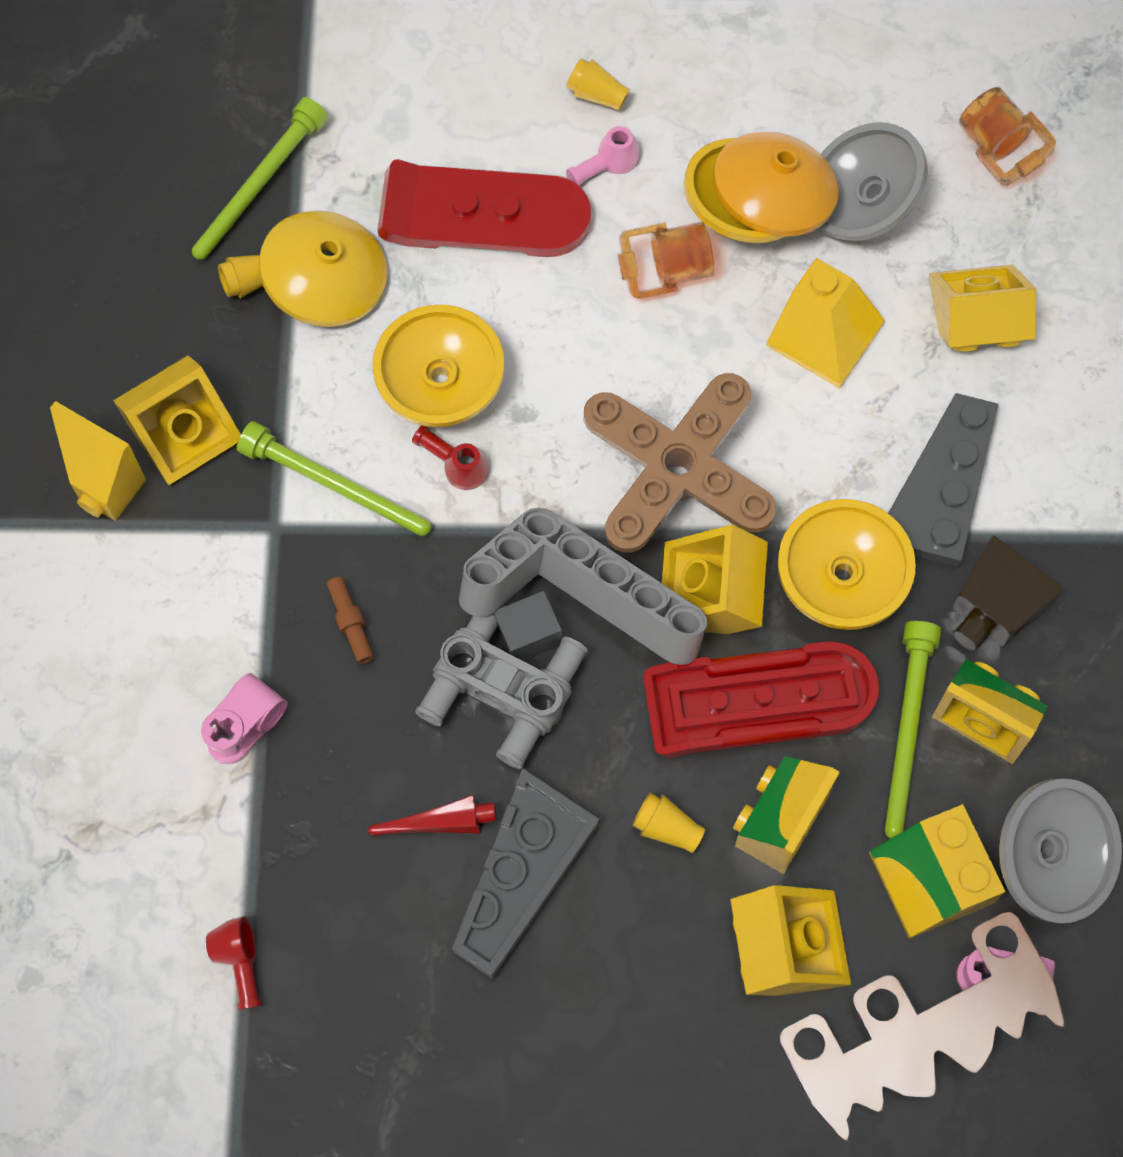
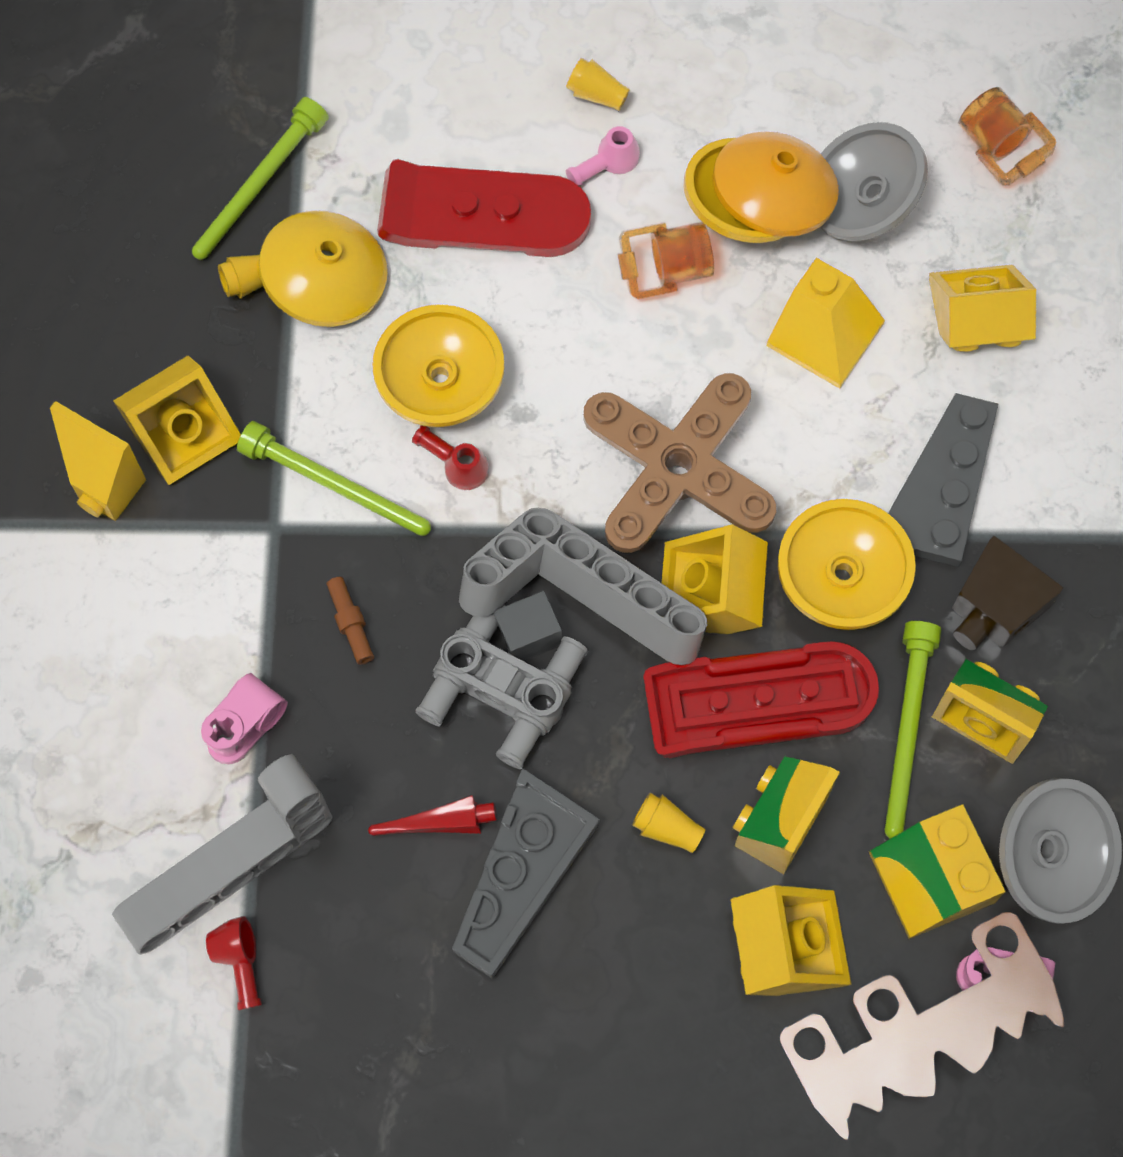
none -> light grey beam [112,754,332,955]

